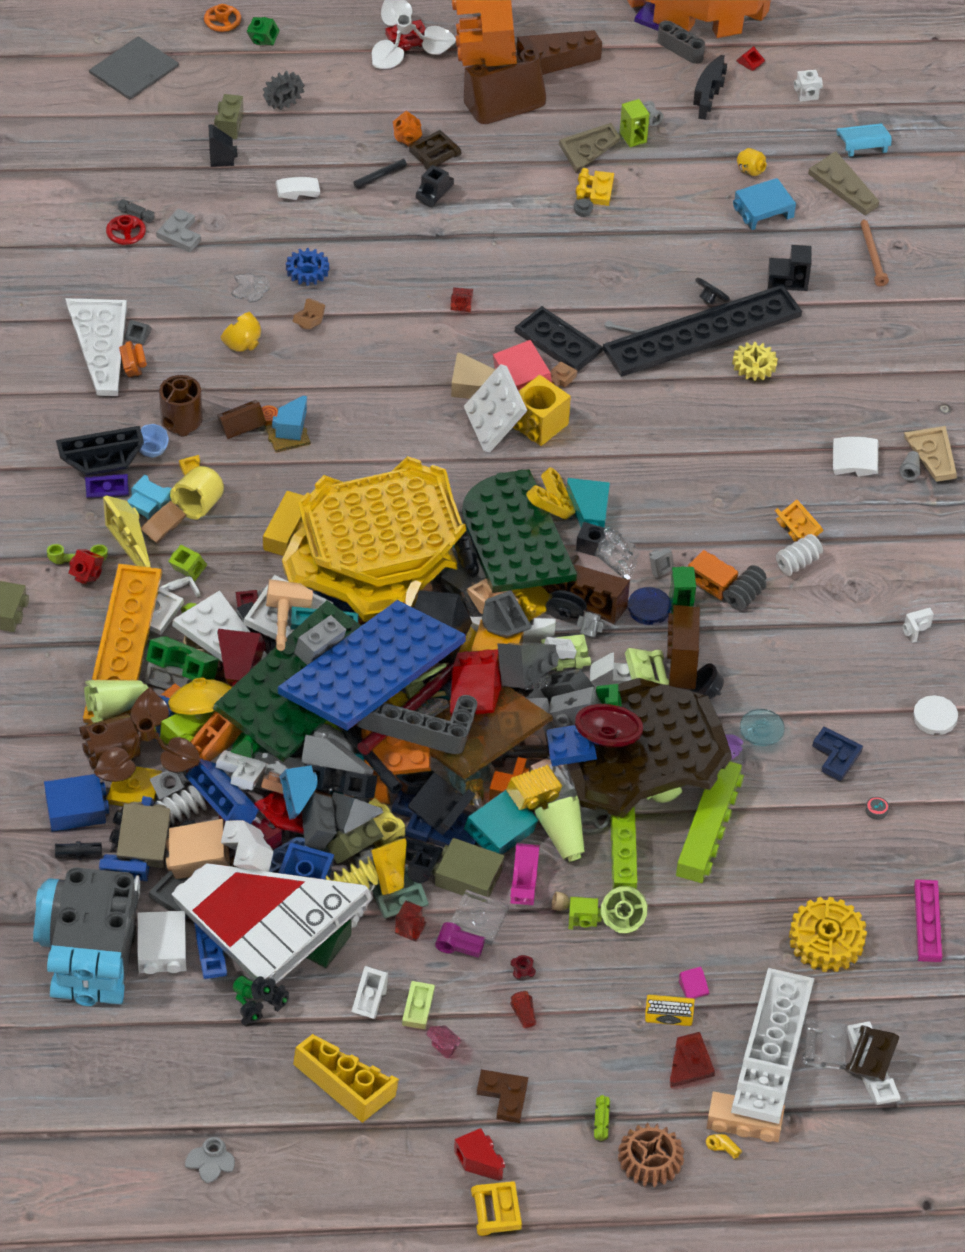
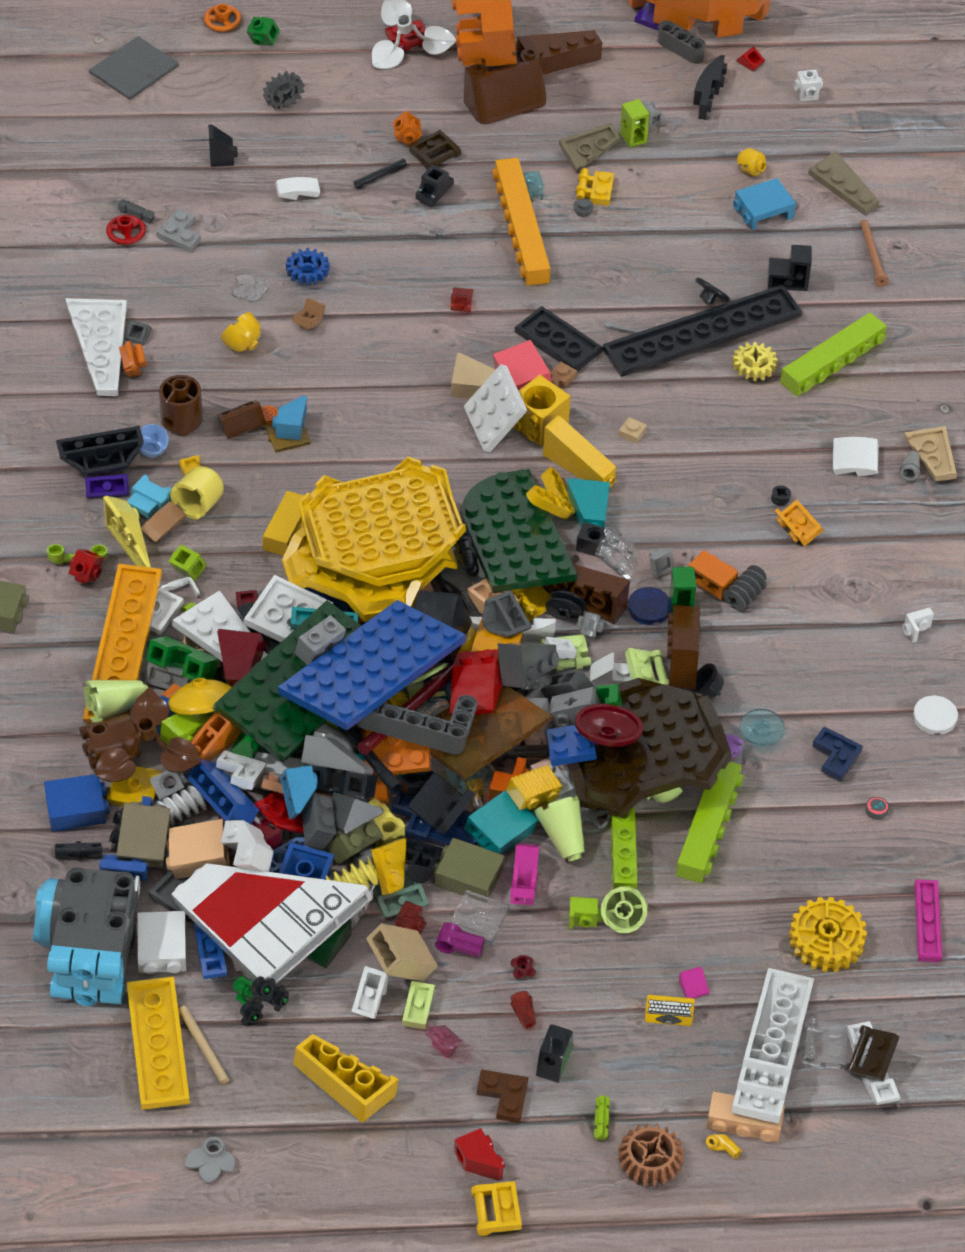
olive brick [214,94,244,140] -> none
light nougat piece [266,579,313,651] -> none
tan hinge [552,891,570,911] -> none
clear red wing [670,1032,715,1088] -> none
white piece [776,534,823,576] -> none
medium azure piece [836,123,891,157] -> none
none -> yellow plate [126,977,190,1110]
none -> tan bar [178,1006,229,1085]
none -> tan brick [366,923,438,982]
none -> light orange brick [492,158,551,286]
none -> clear light blue plate [523,171,544,201]
none -> black torso [536,1024,573,1083]
none -> yellow slope [543,415,616,487]
none -> tan plate [618,417,647,443]
none -> black bush [771,485,791,506]
none -> lime brick [780,312,887,397]

